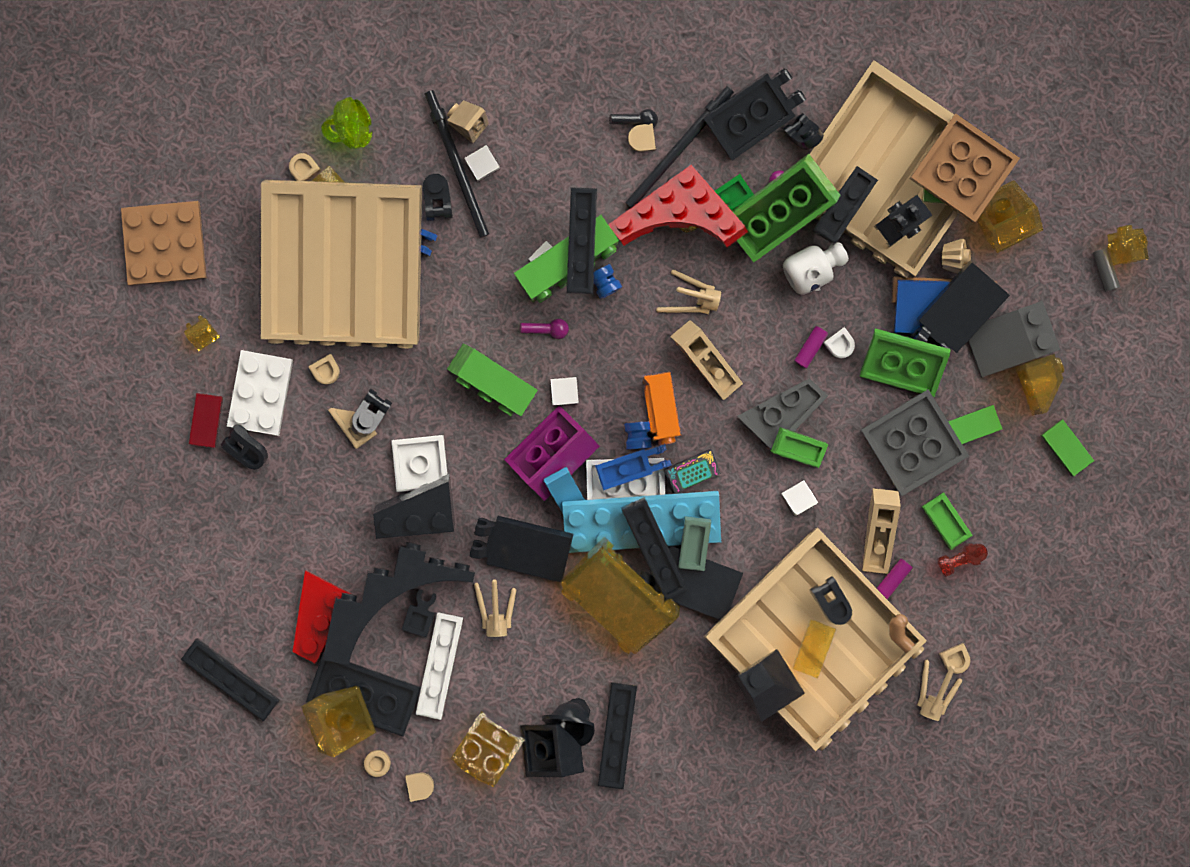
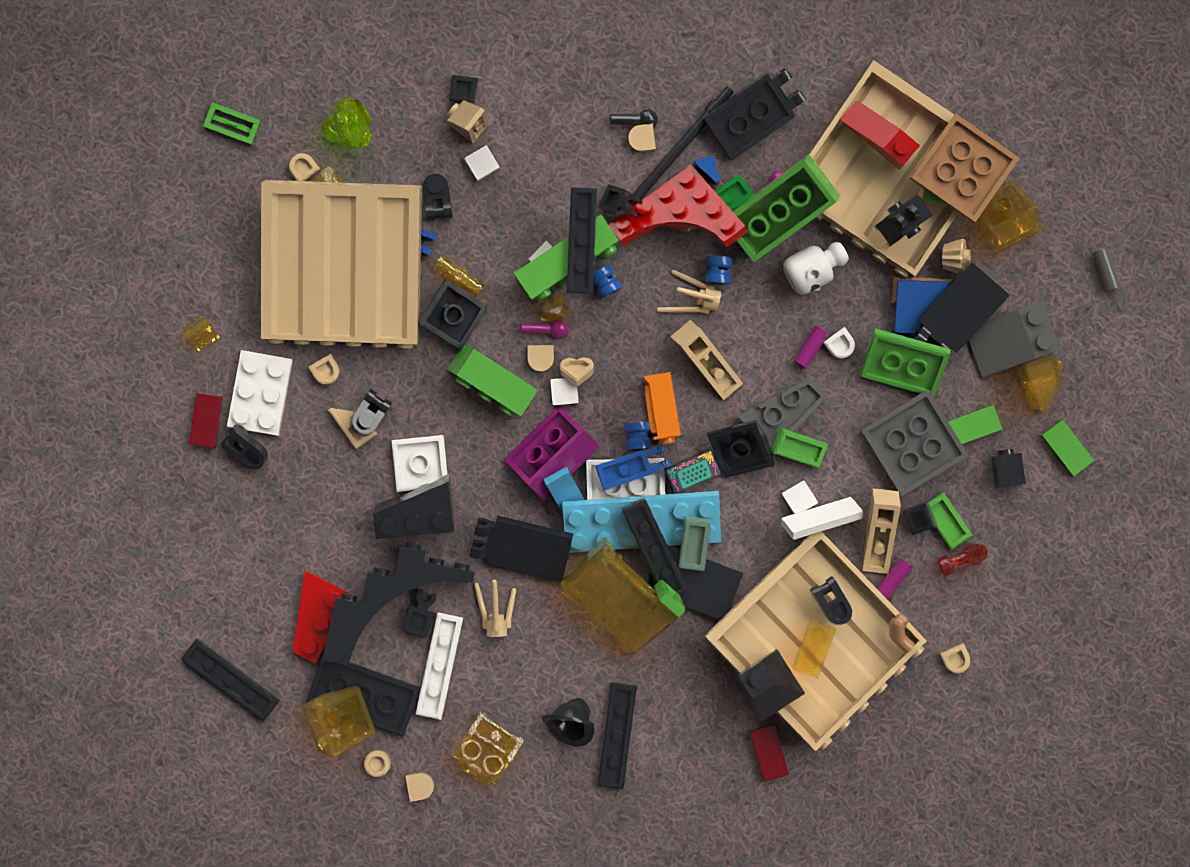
medium nougat plate [121,201,207,286] -> none
black bar [424,90,489,238] -> none
black slope [520,724,584,778] -> none
black plate [782,113,824,150] -> none
black tile [813,166,878,245] -> none
tan plant [917,660,962,721] -> none
clear yellow brick [1107,225,1149,265] -> none
none -> bright green tile [203,102,262,146]
none -> black slope [418,279,488,350]
none -> clear yellow pin [434,255,485,298]
none -> black tile [449,75,478,105]
none -> tan tile [528,345,554,372]
none -> clear yellow tile [541,293,570,325]
none -> tan tile [560,357,594,387]
none -> black plate [598,184,643,217]
none -> bright green tile [654,580,685,617]
none -> blue slope [693,156,720,185]
none -> blue wheel [705,256,732,285]
none -> black slope [707,420,774,478]
none -> dark red tile [750,724,789,782]
none -> white tile [781,497,863,540]
none -> slope [840,100,921,170]
none -> black tile [902,501,938,535]
none -> black brick [991,449,1026,487]

